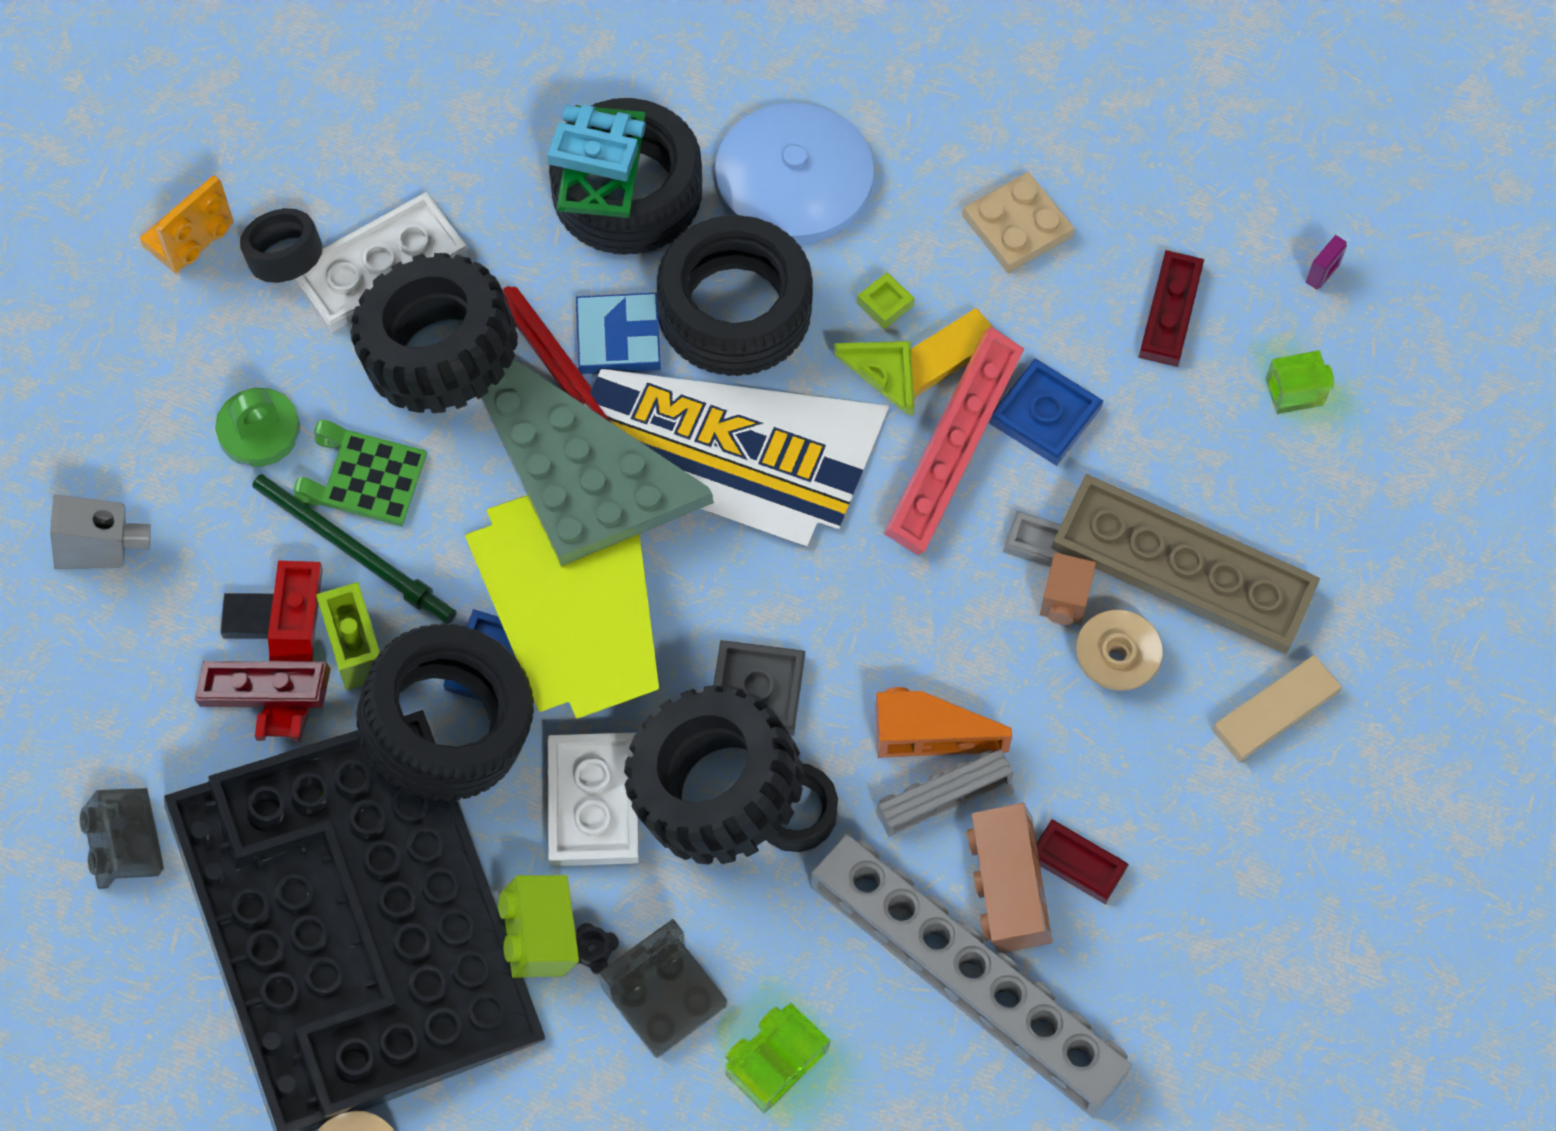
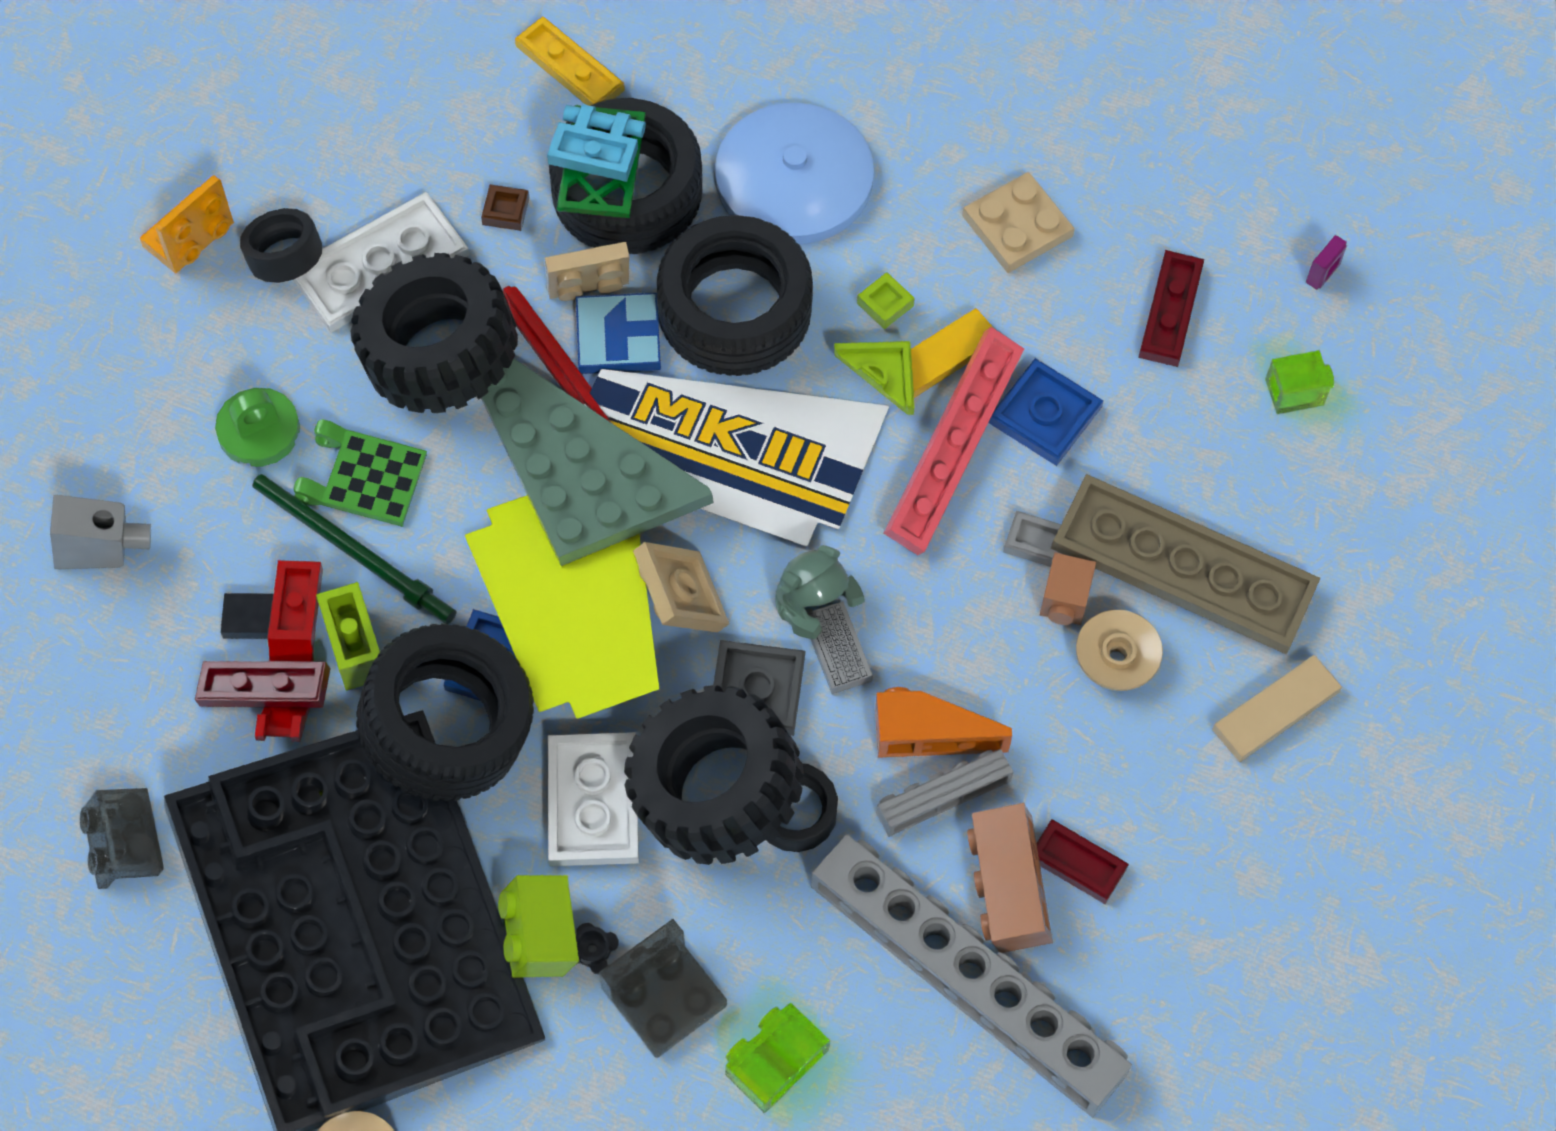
none -> reddish brown tile [481,184,530,231]
none -> yellow tile [515,16,625,106]
none -> tan plate [545,242,630,301]
none -> tan plate [633,542,730,633]
none -> sand green helmet [775,545,865,639]
none -> light grey tile [807,601,873,694]

